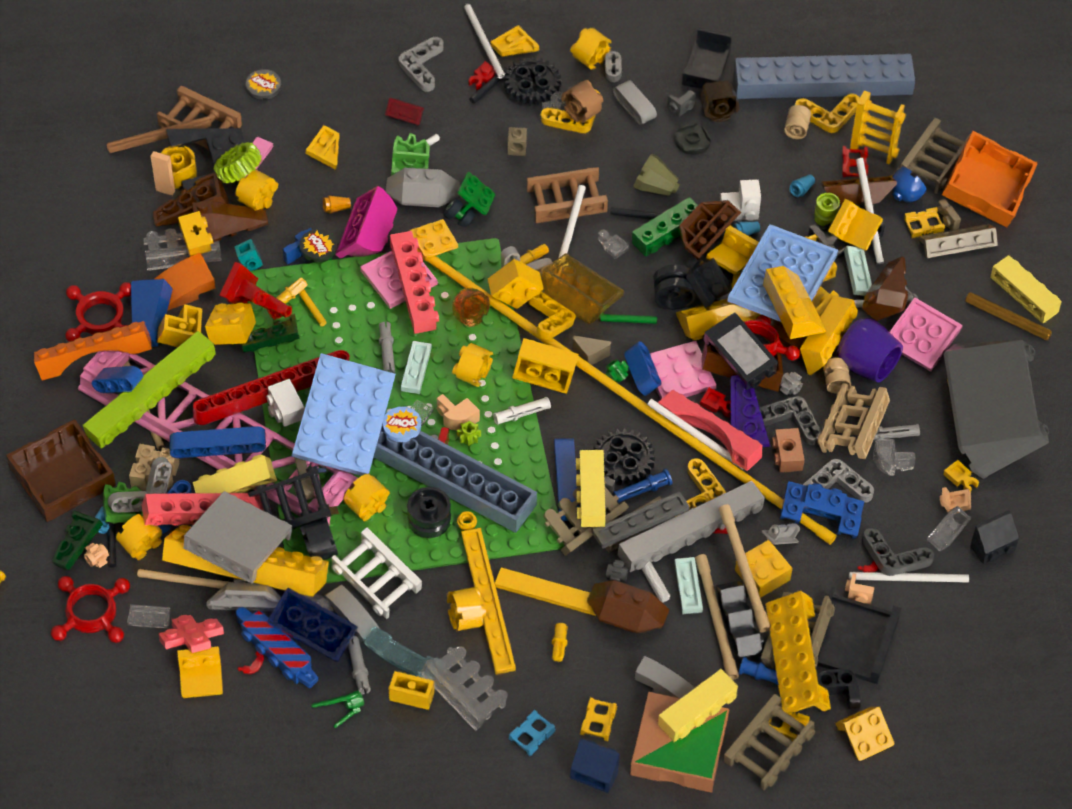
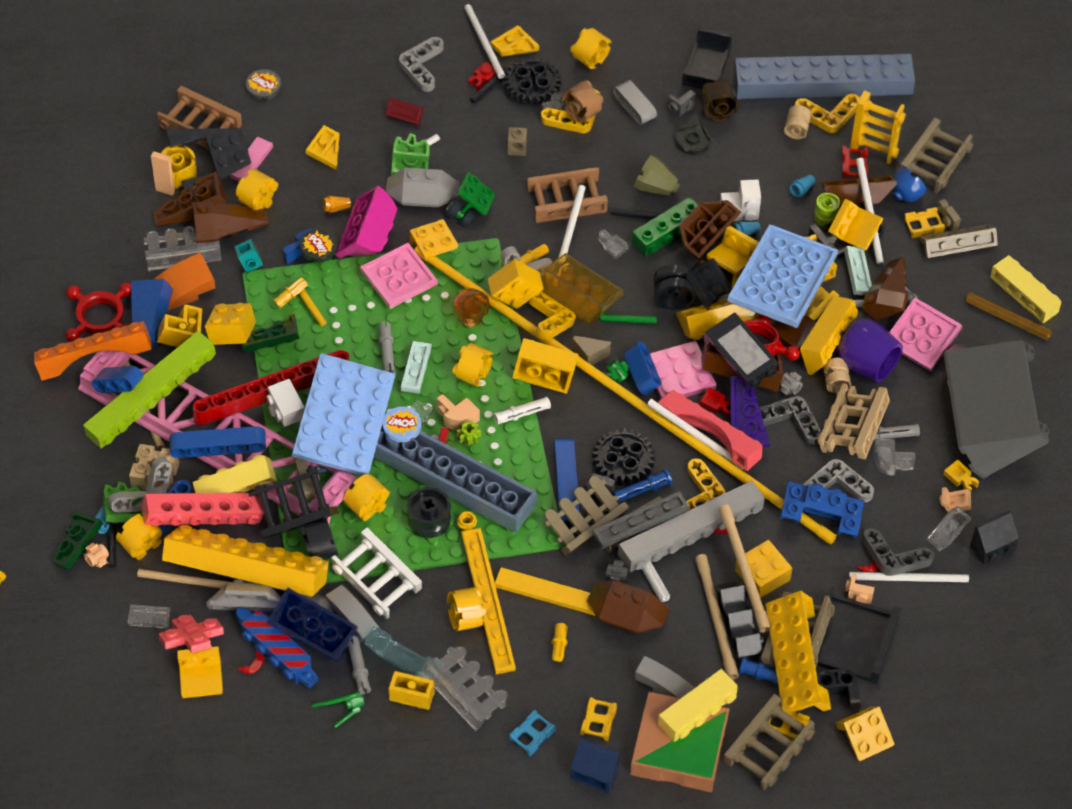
reddish brown tile [6,419,116,522] -> none
red piece [51,576,130,643] -> none
medium nougat axle [107,116,212,153] -> none
yellow brick [178,211,213,257] -> none
light grey panel [184,491,292,584] -> none
lime gear [214,142,262,184] -> none
red piece [220,262,292,320] -> none
coral brick [390,231,439,334] -> none
light yellow brick [576,450,605,527] -> none
light grey beam [605,51,622,82] -> none
light aqua plate [674,557,703,614] -> none
light grey hinge [762,523,800,545] -> none
yellow slope [763,266,826,339] -> none
nougat brick [771,428,804,472] -> none
orange tile [942,131,1038,228] -> none

